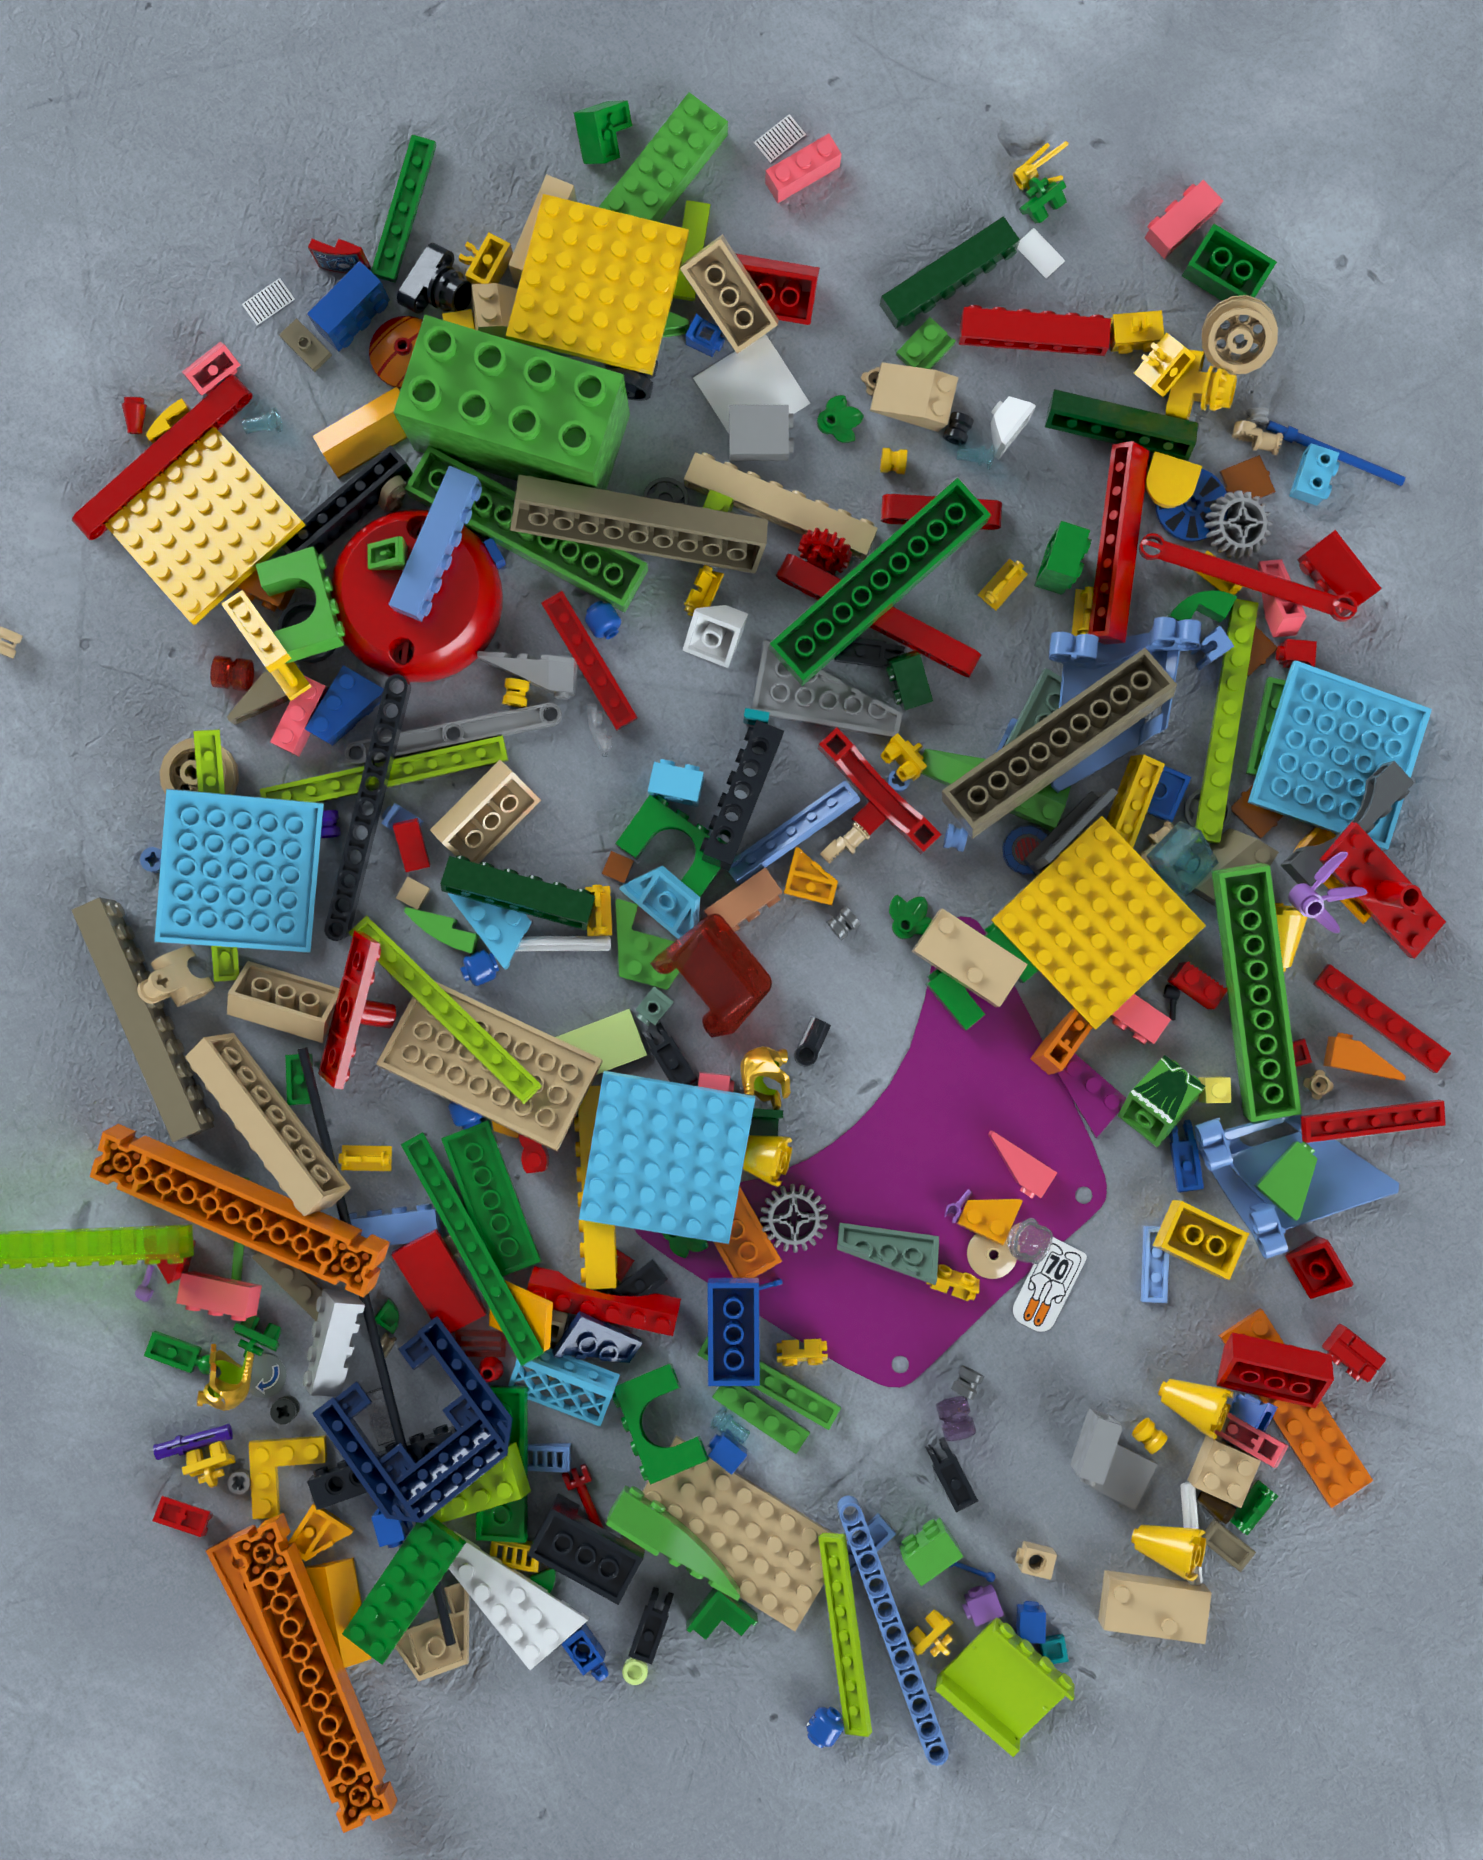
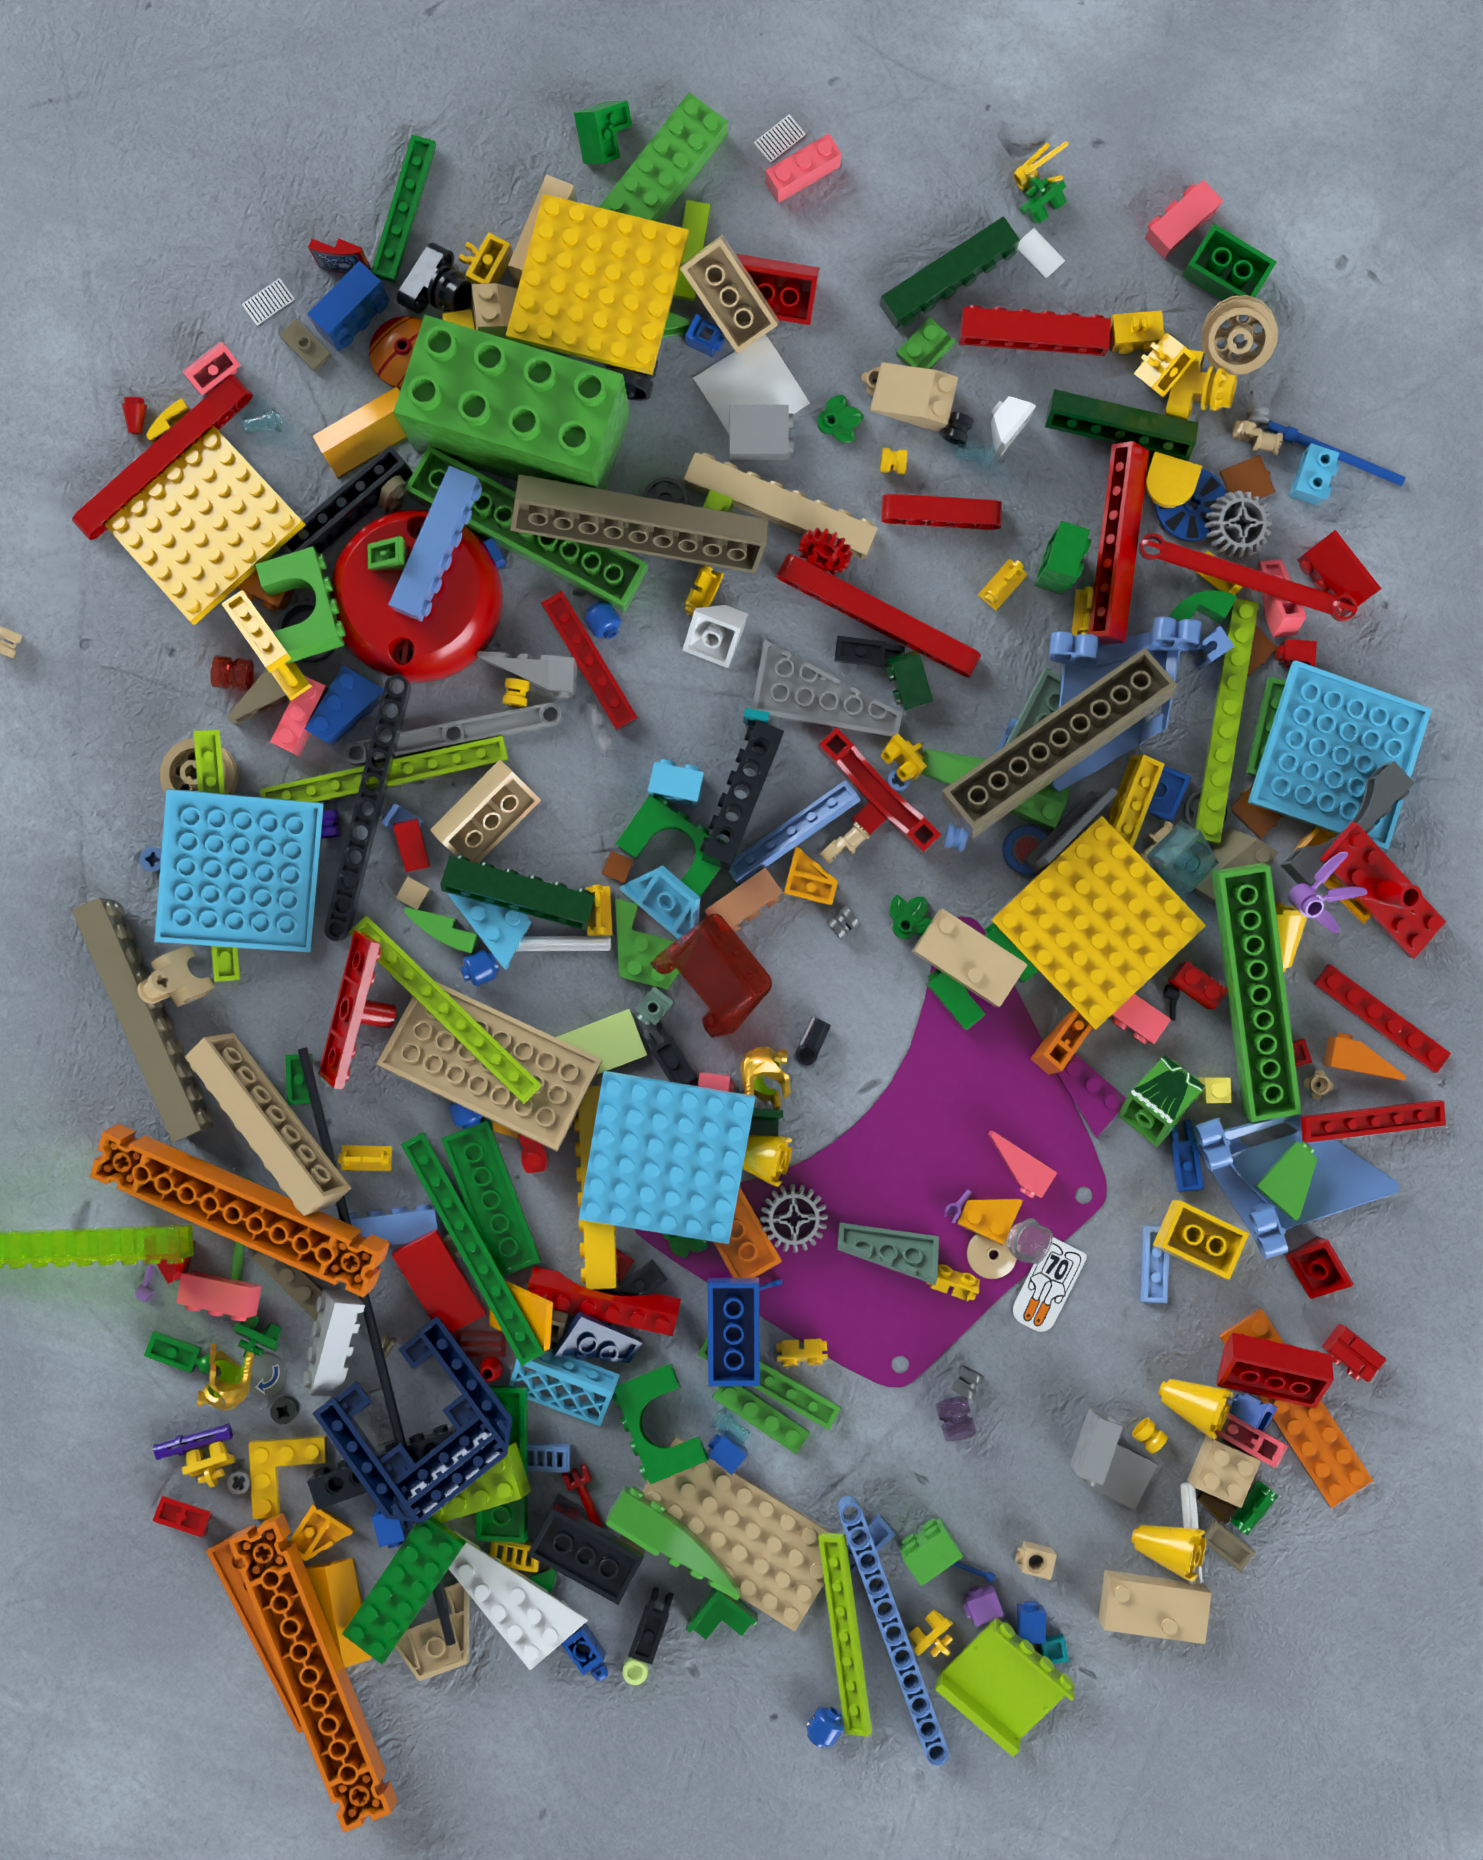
tan slope [227,961,340,1043] -> none
green tile [375,1298,399,1334] -> none
green brick [769,478,991,686] -> none
black hinge [925,1437,978,1513] -> none

